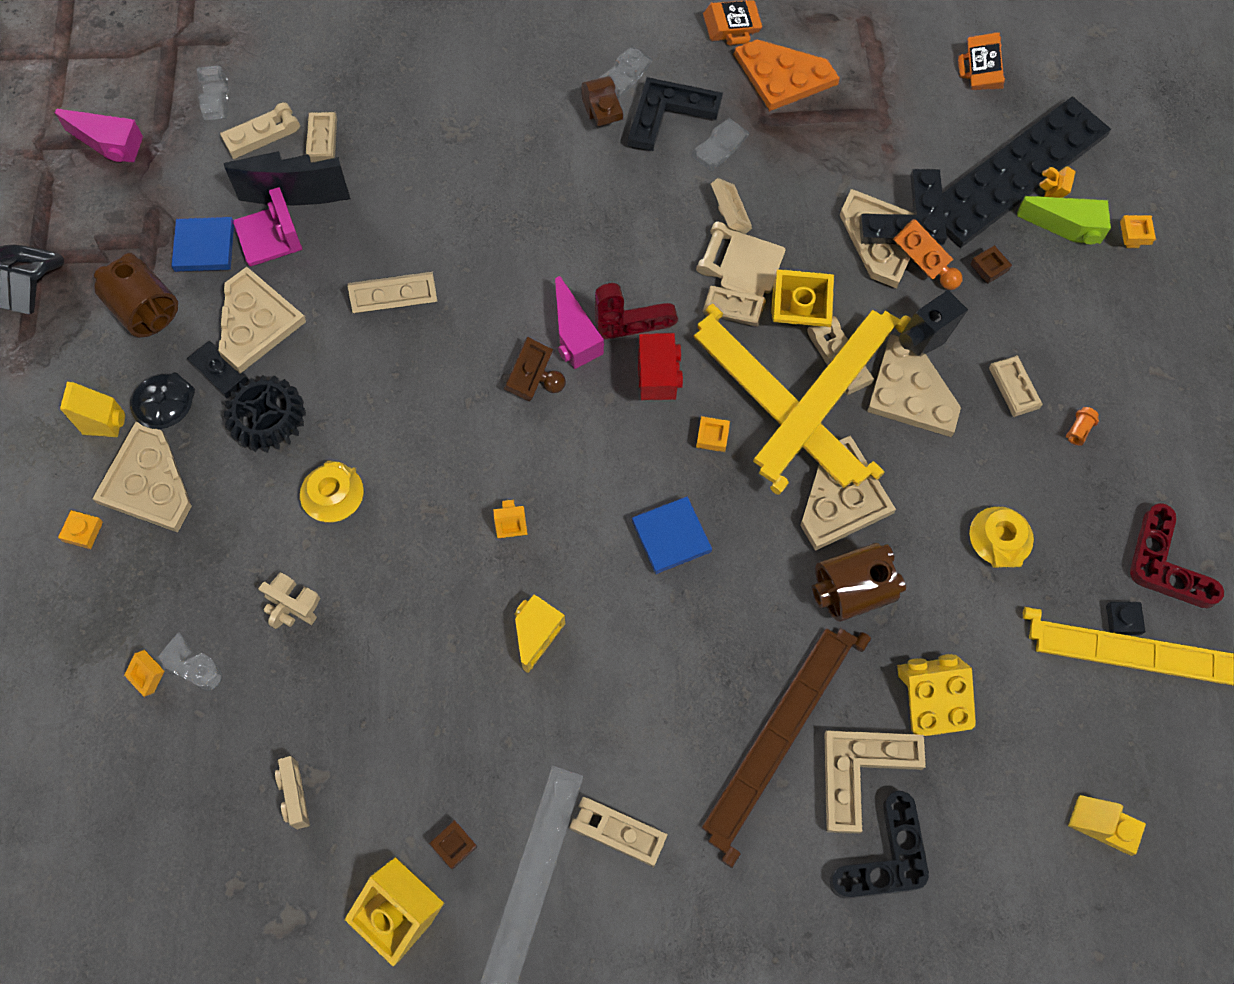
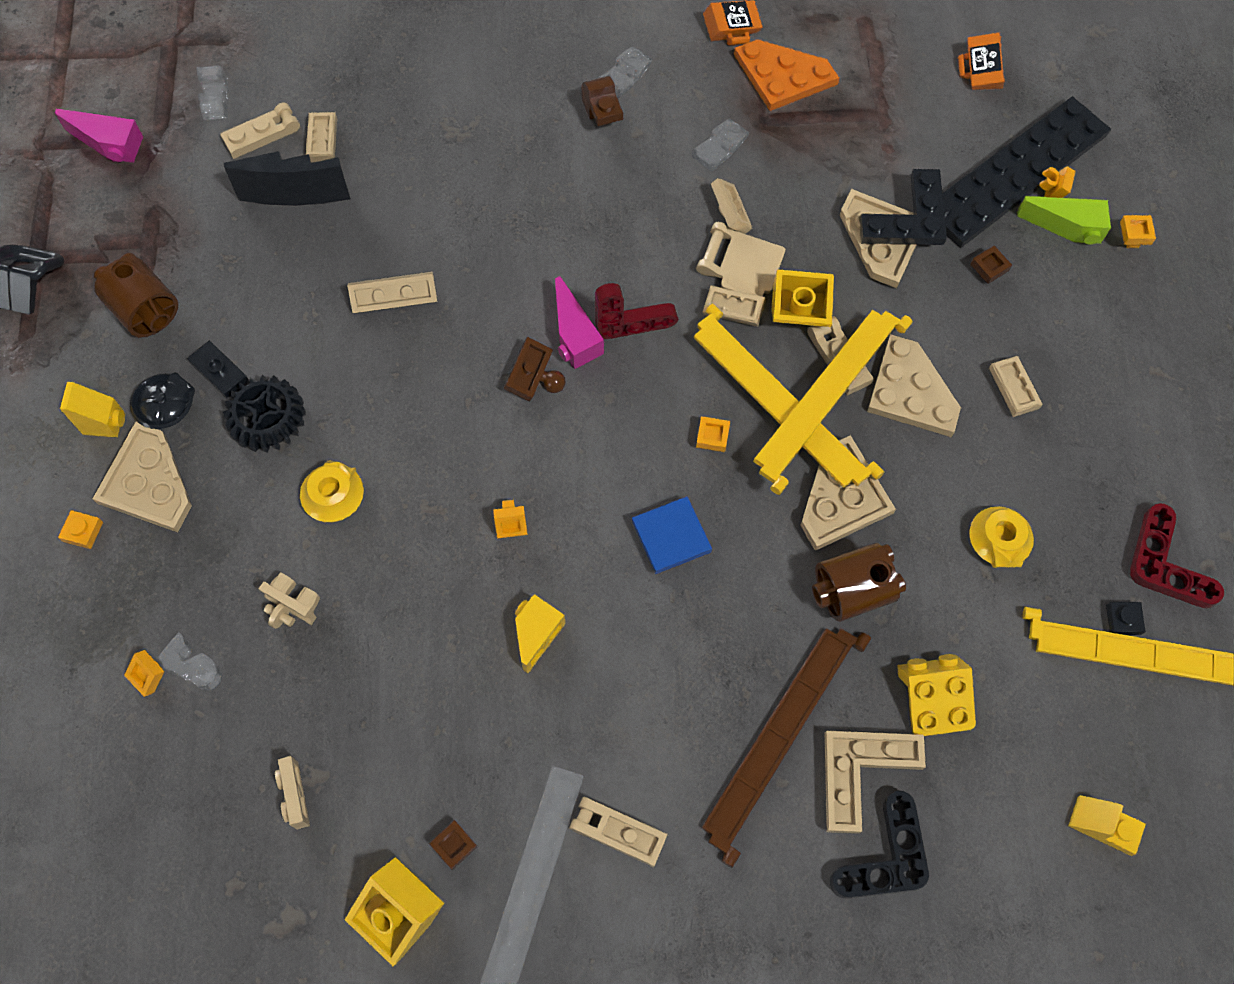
blue tile [172,217,234,272] -> none
tan plate [218,267,306,374] -> none
dark pink bracket [233,187,303,266] -> none
black plate [628,77,723,151] -> none
red brick [638,333,683,400] -> none
orange plate [893,219,963,290] -> none
black torso [899,290,968,356] -> none
orange pin [1066,407,1099,446] -> none

